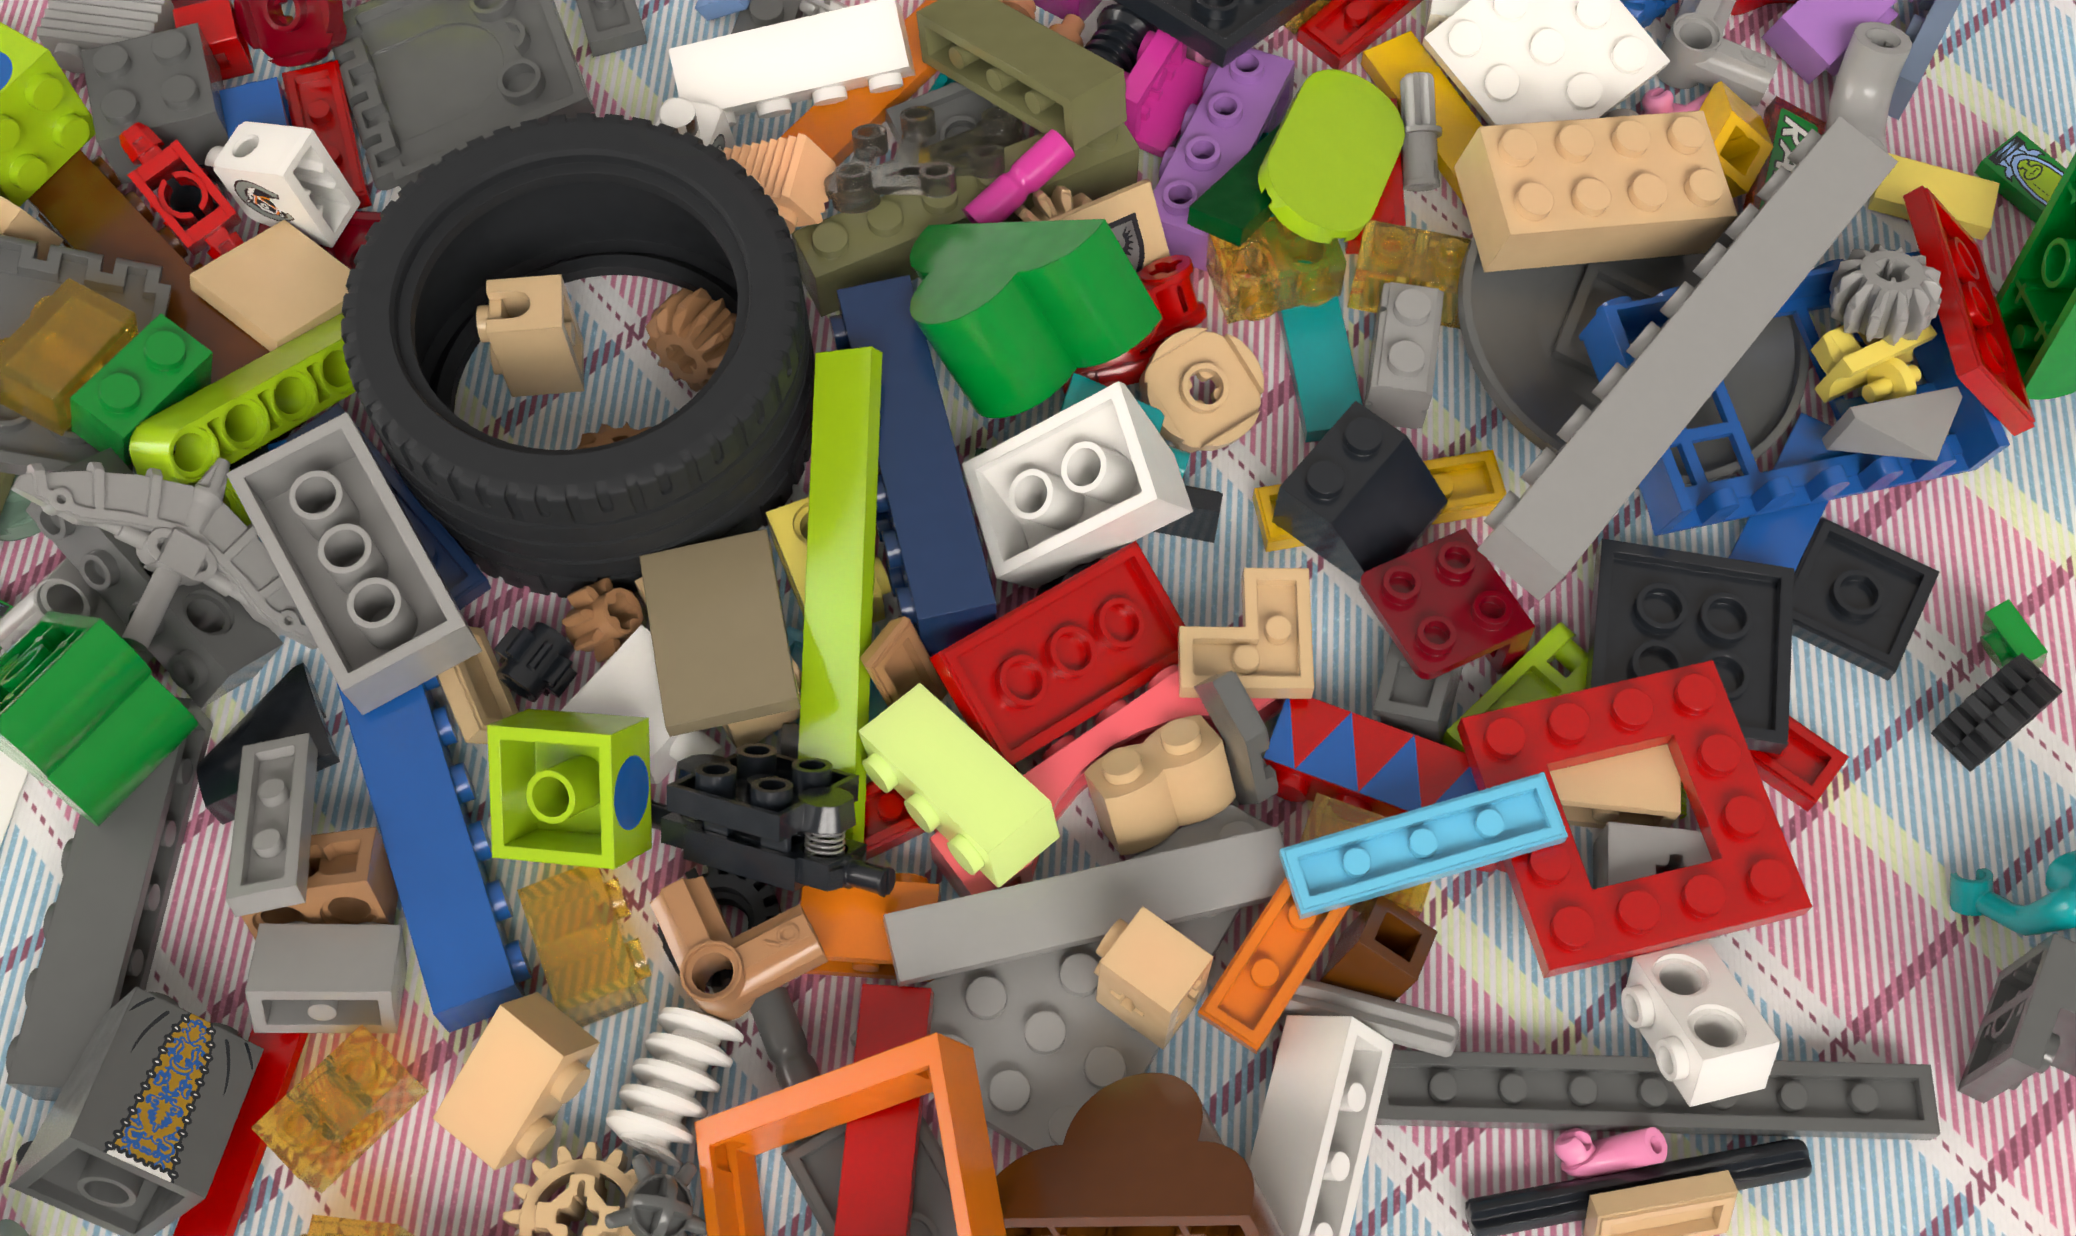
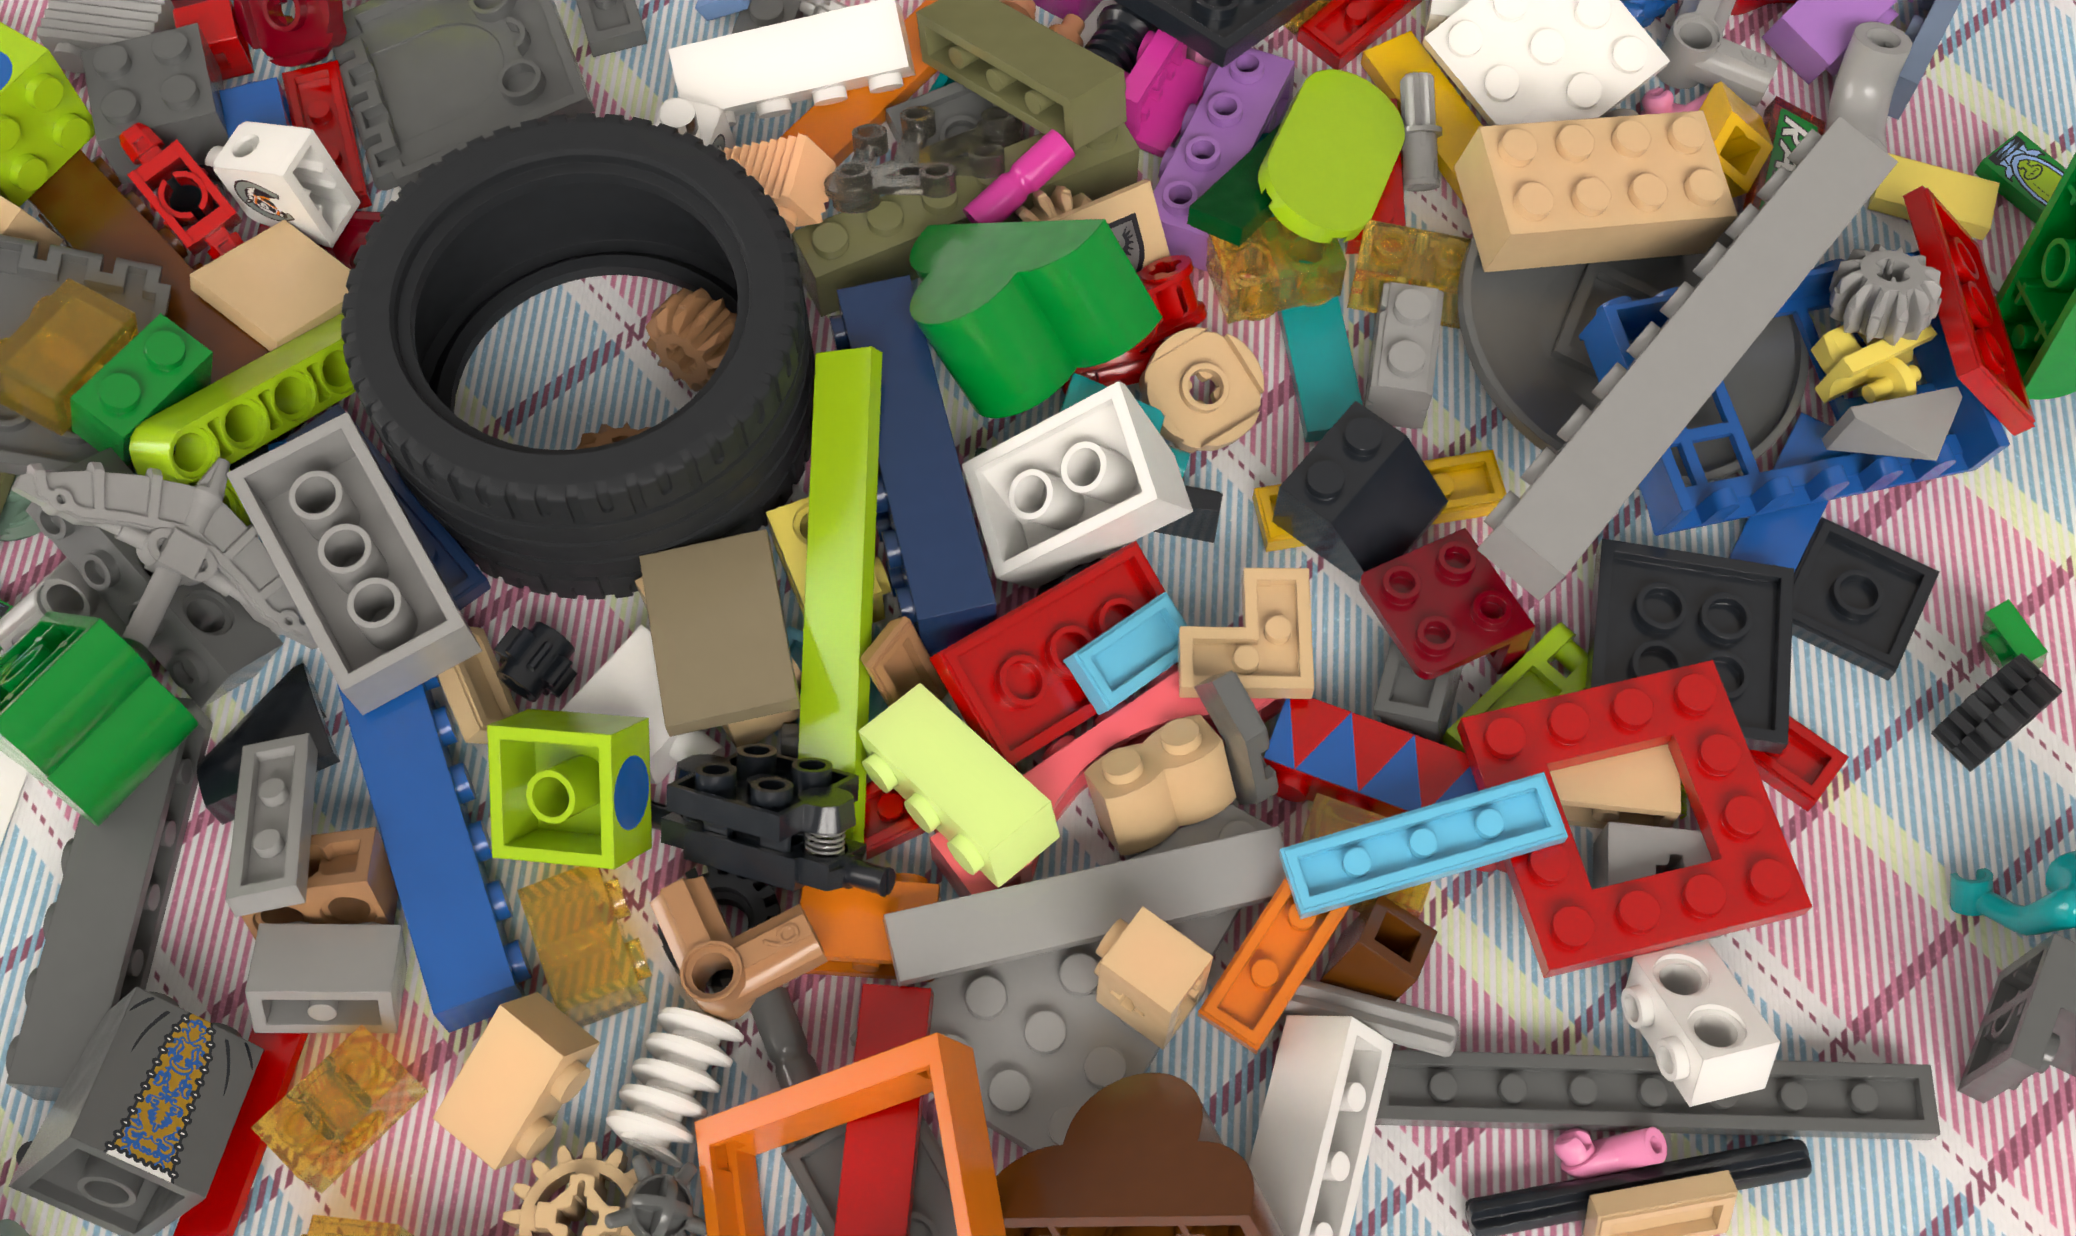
tan brick [476,274,584,397] -> none
medium nougat gear [562,578,645,663] -> none
none -> medium azure tile [1063,592,1188,715]

